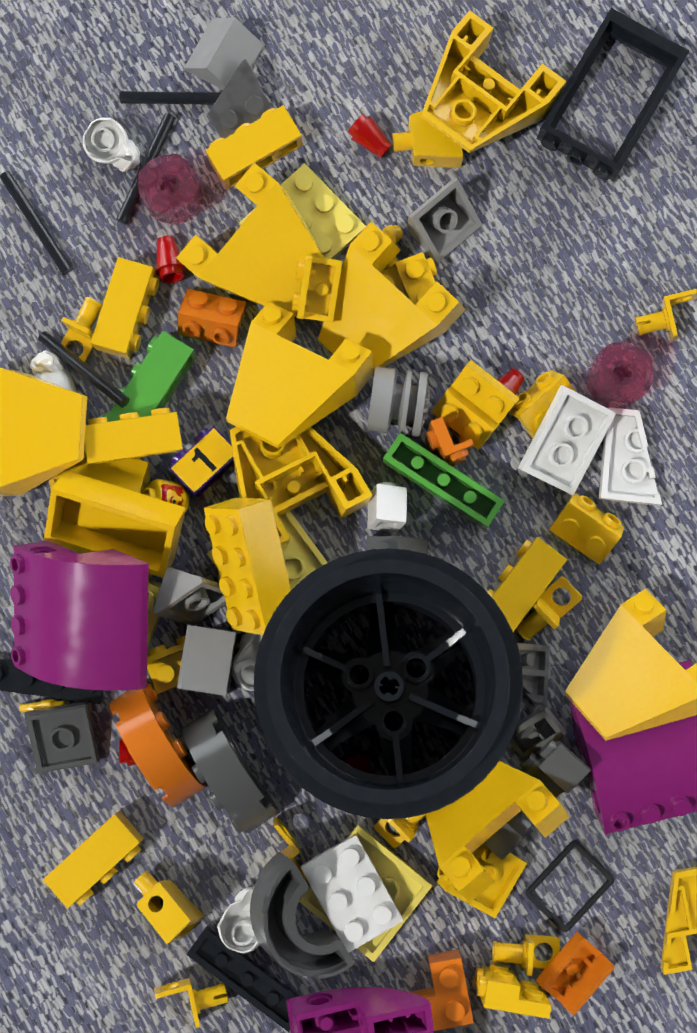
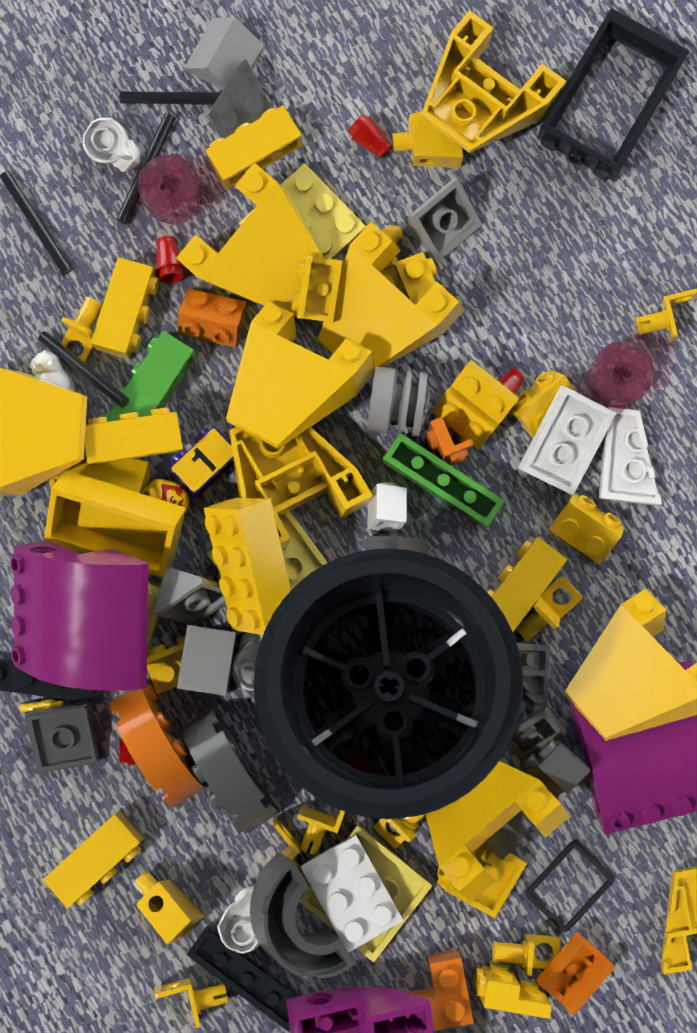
none -> yellow bracket [297,805,345,855]

